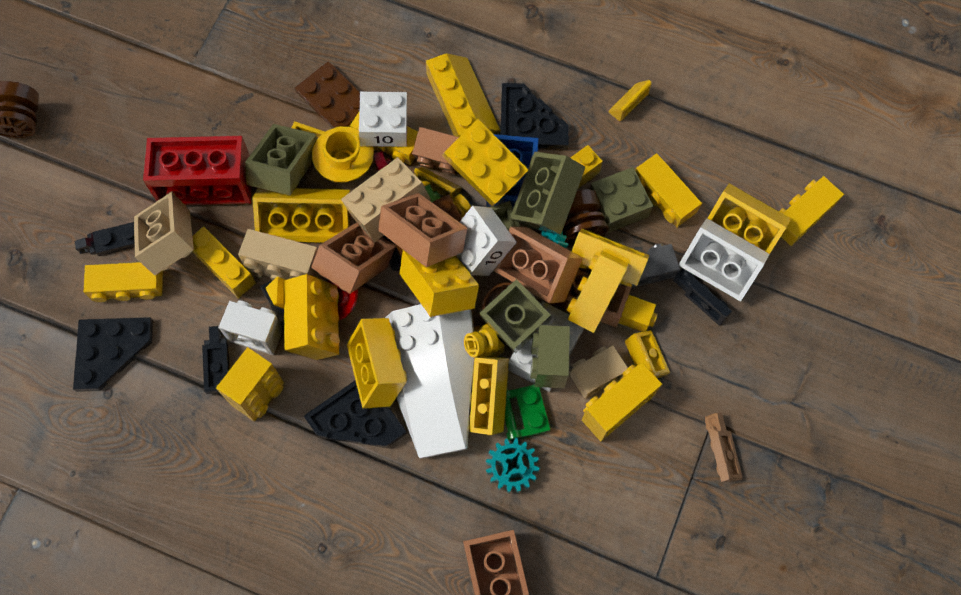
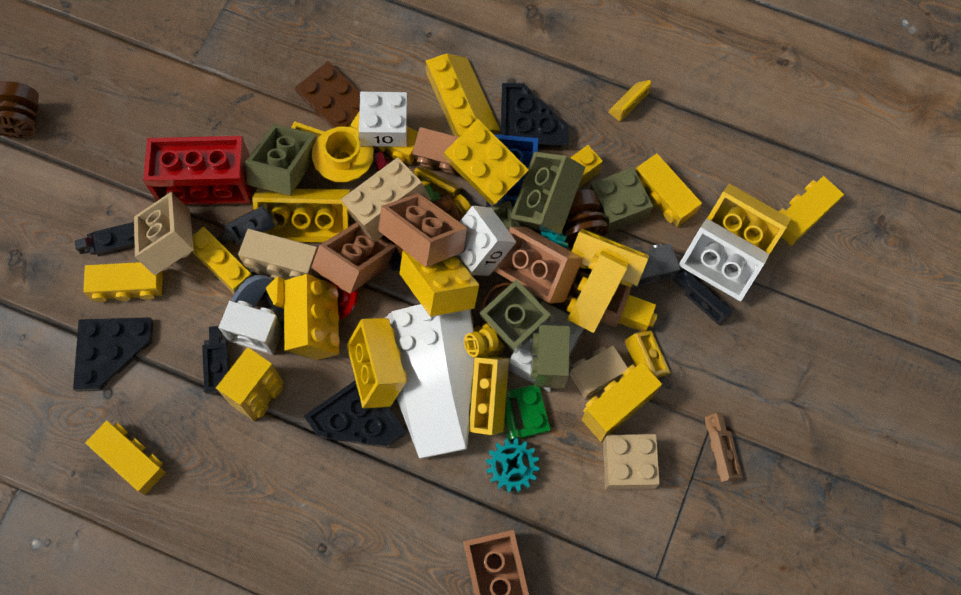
none -> yellow brick [85,420,166,495]
none -> black hinge [216,204,278,245]
none -> sand blue brick [232,275,273,308]
none -> tan brick [603,434,659,490]

